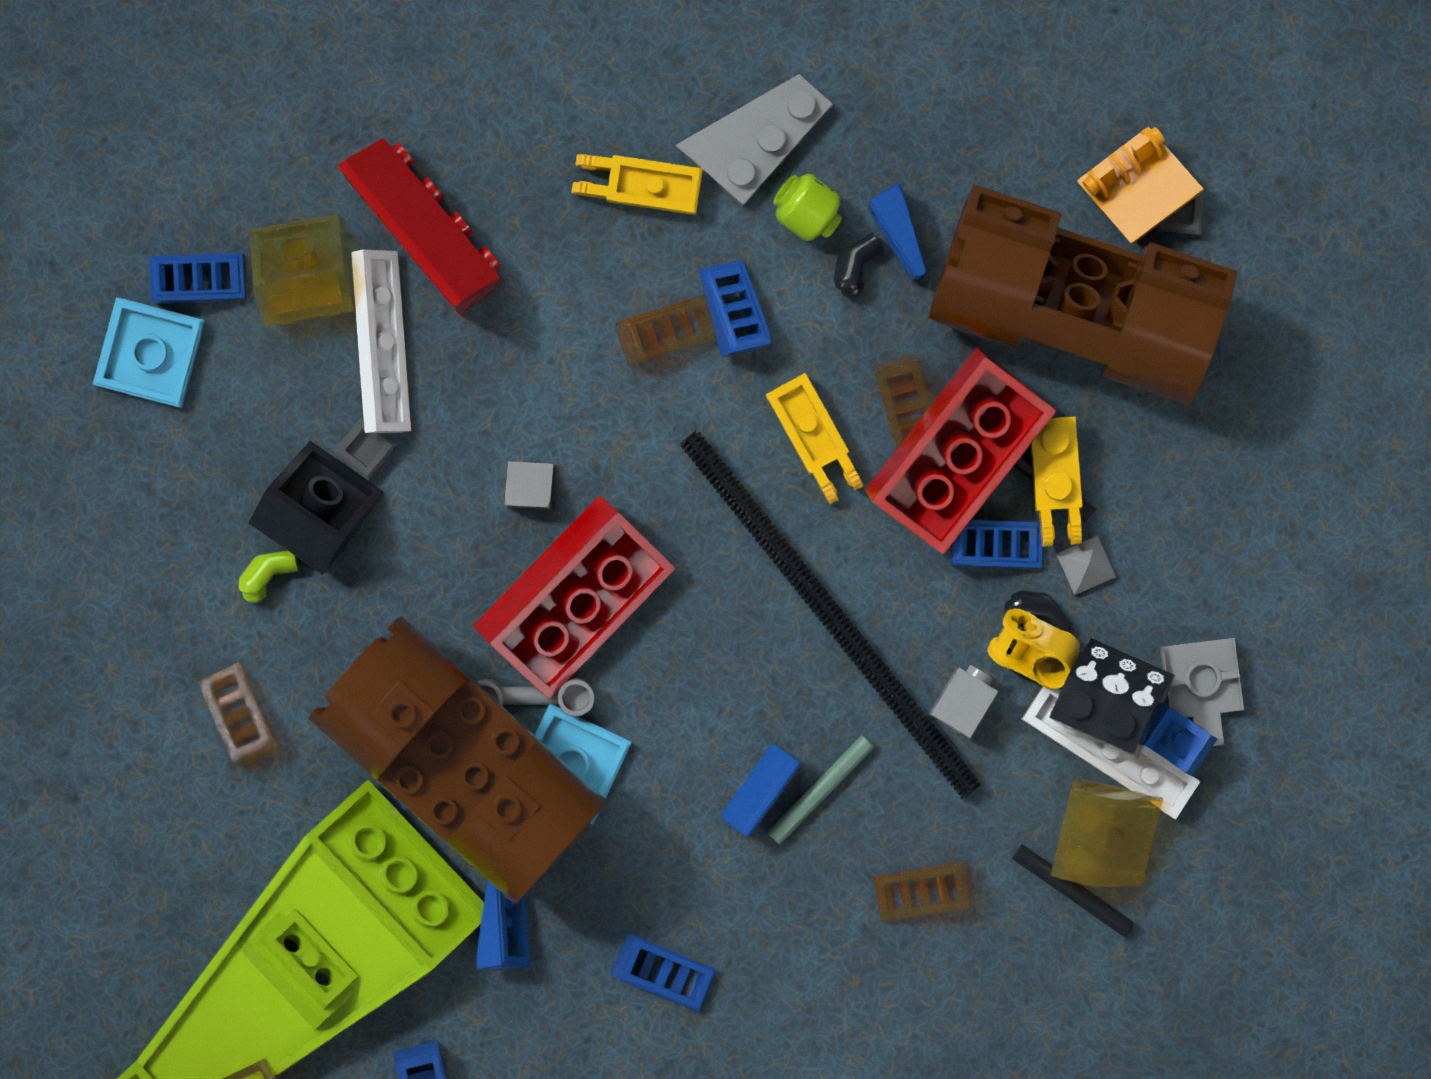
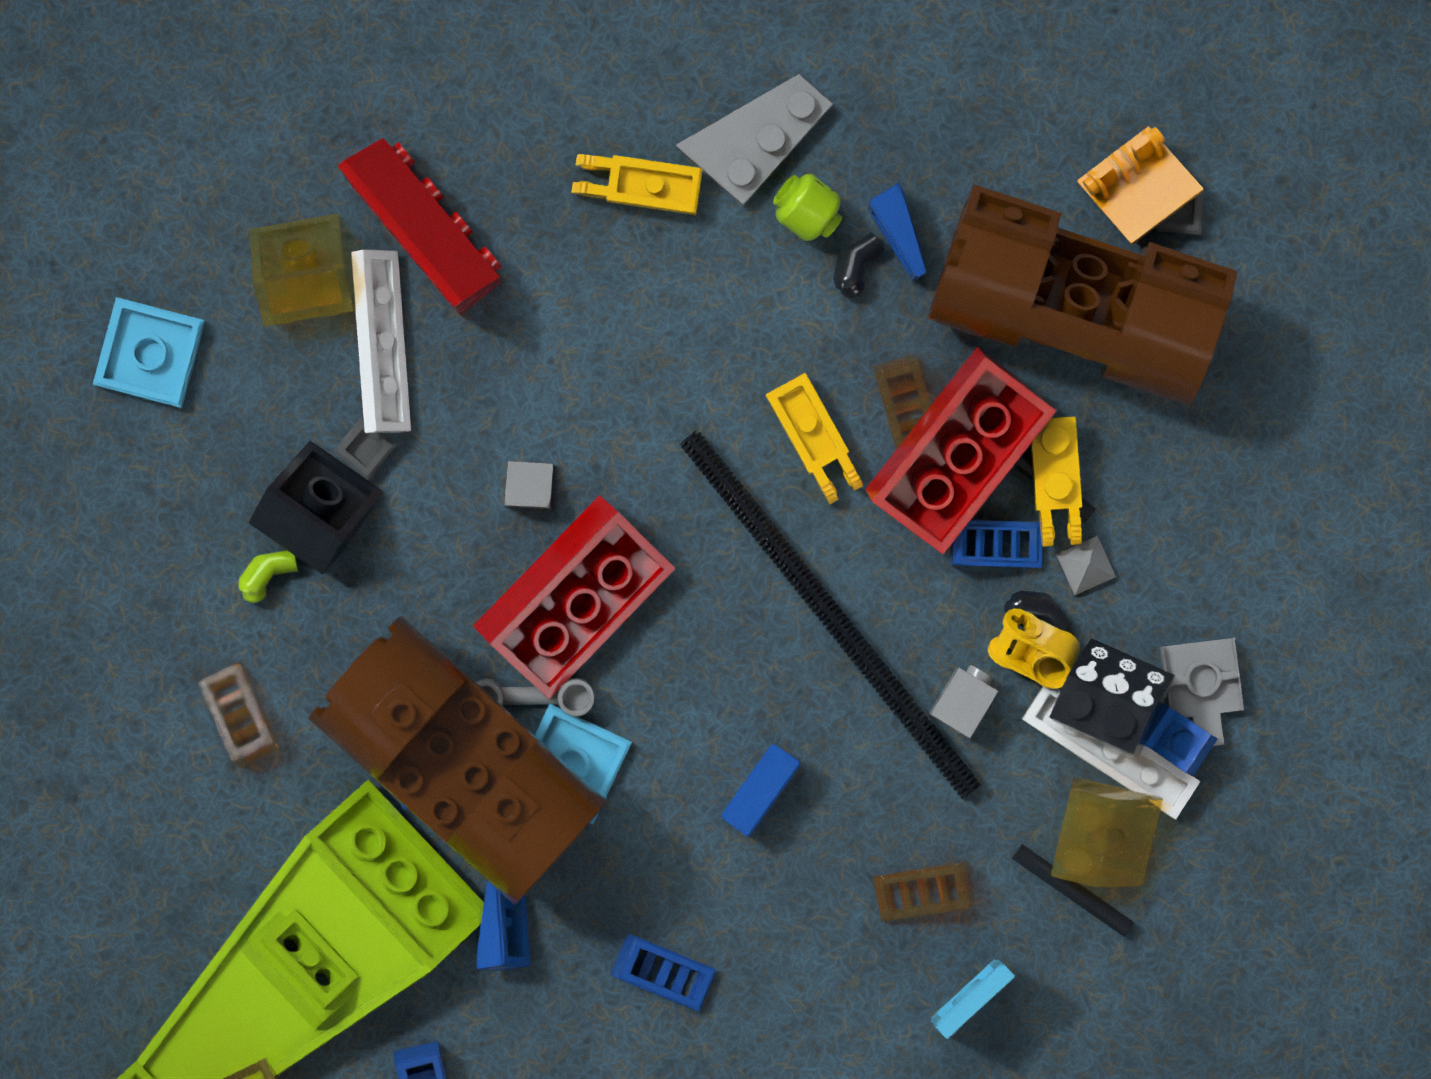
blue slope [149,253,246,305] -> none
clear orange slope [615,295,716,367] -> none
blue slope [699,260,772,358] -> none
sand green bar [767,735,875,845] -> none
none -> medium azure tile [931,959,1015,1039]

